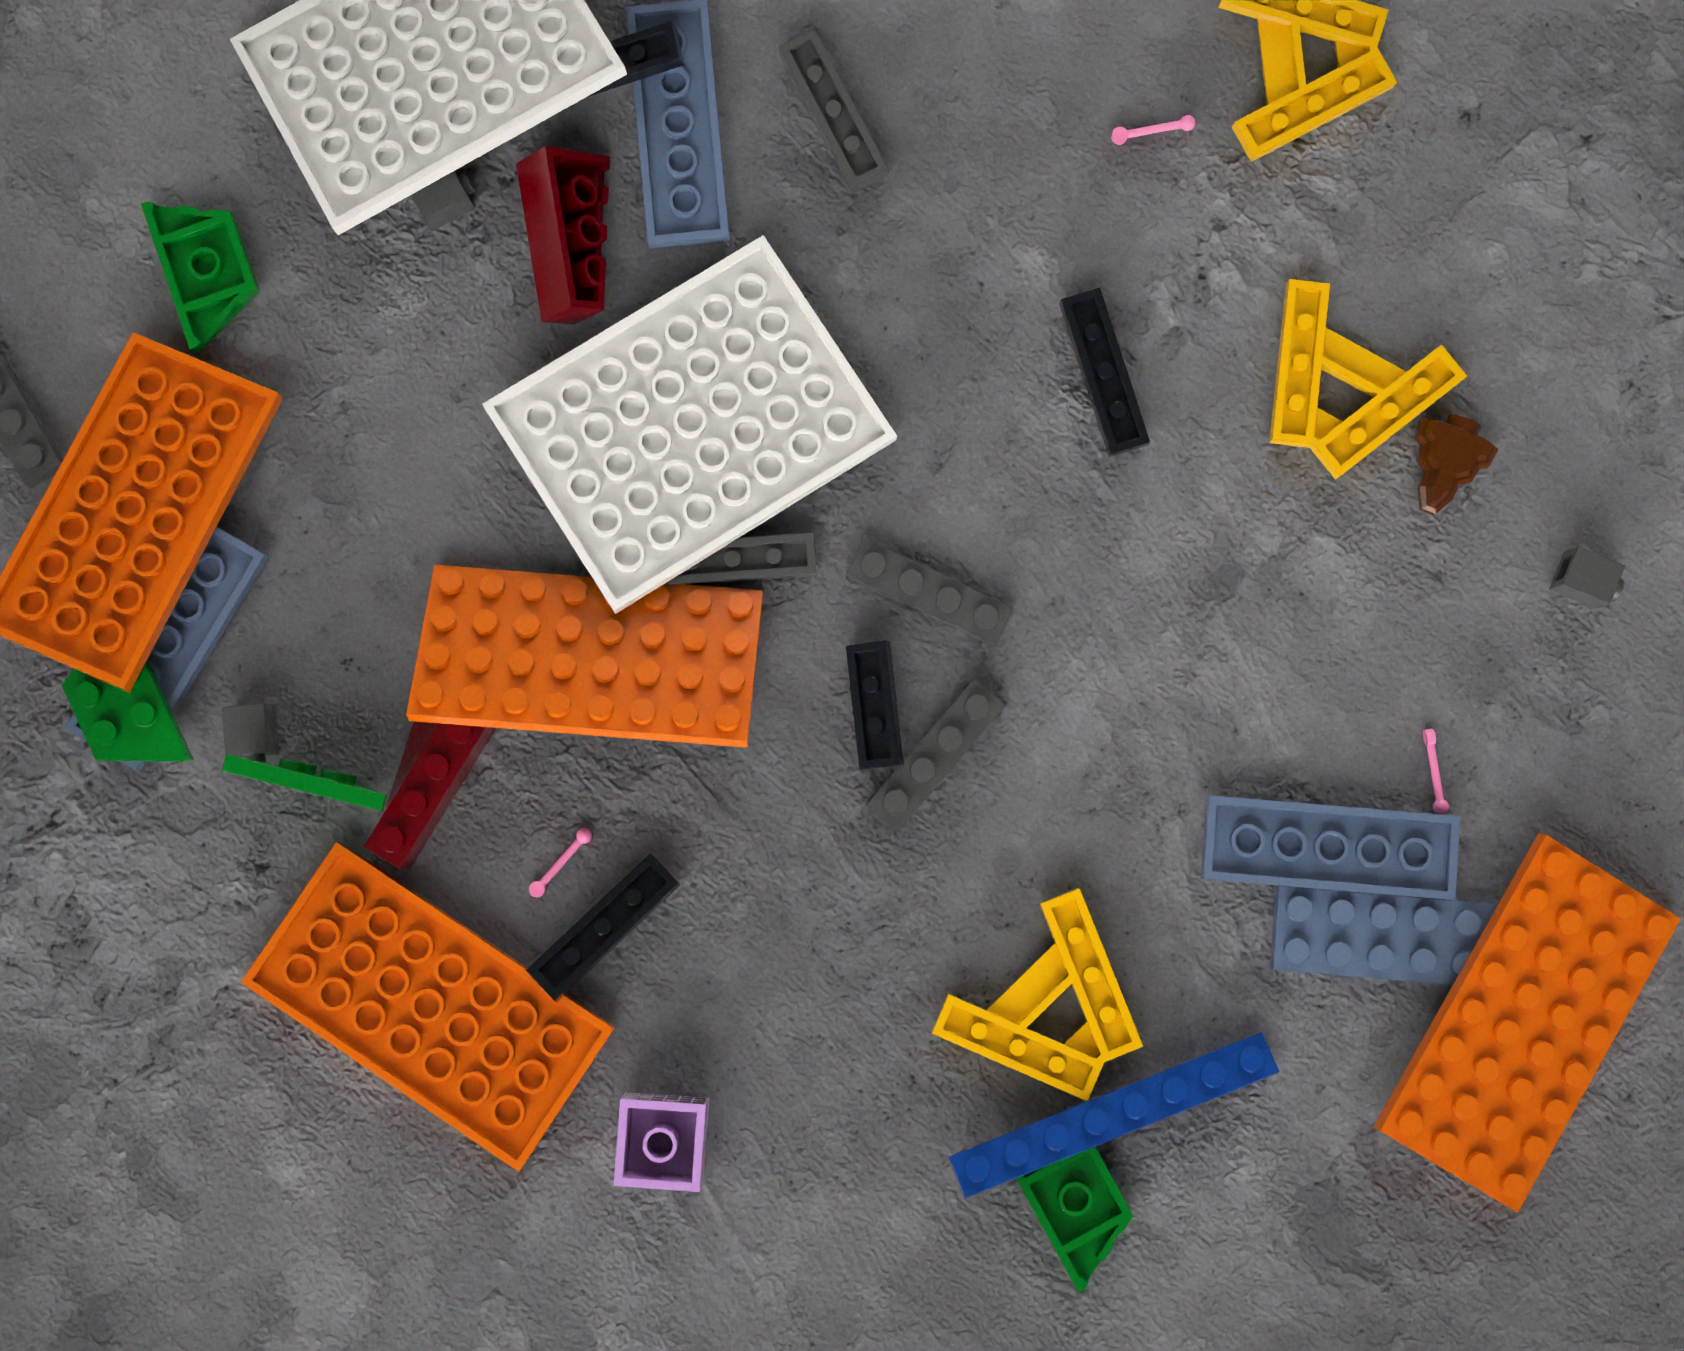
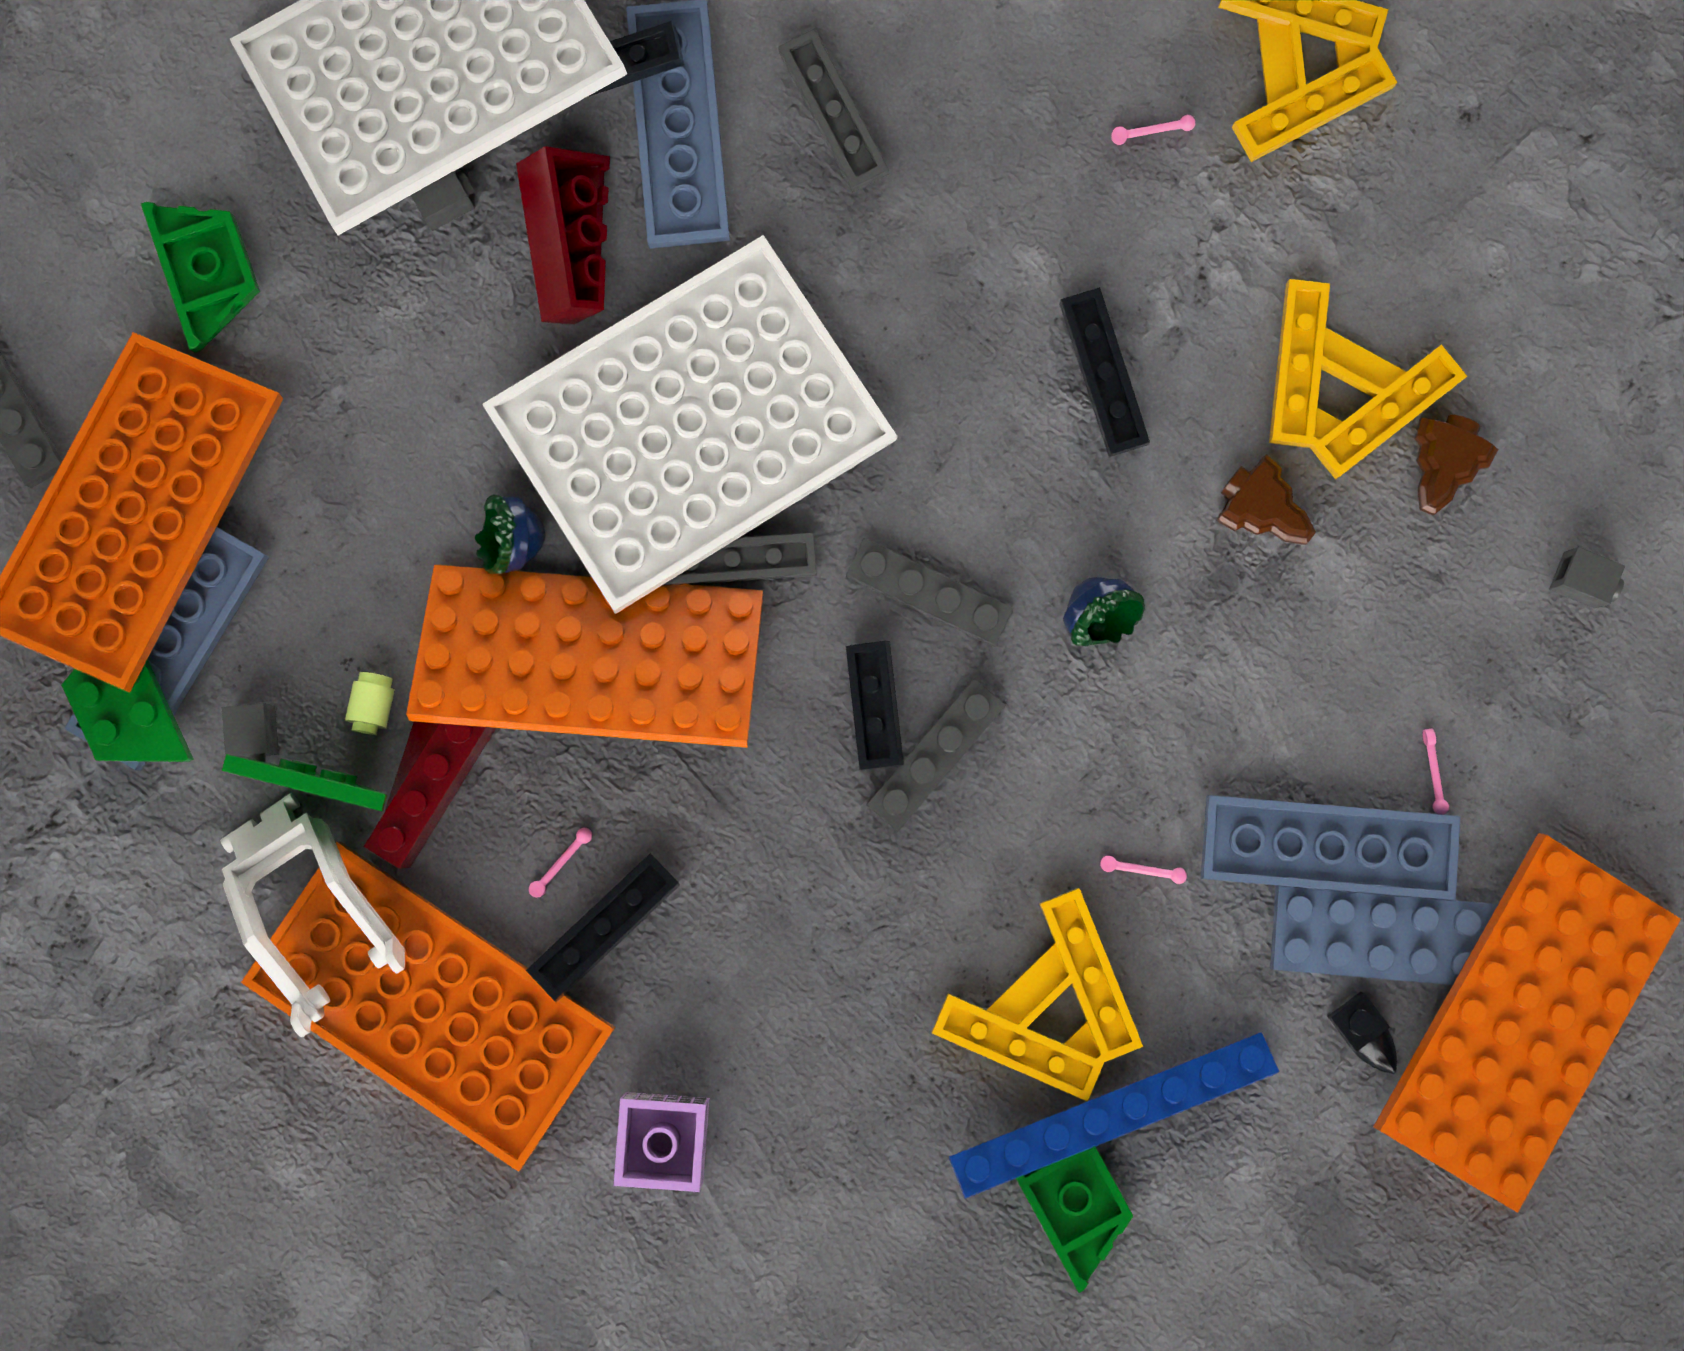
none -> white piece [220,793,405,1037]
none -> yellowish green brick [345,672,395,735]
none -> hair [475,494,545,574]
none -> dark green hair [1063,577,1145,647]
none -> bright pink hinge [1100,856,1187,884]
none -> reddish brown rock [1217,454,1316,545]
none -> black plate [1327,992,1397,1074]

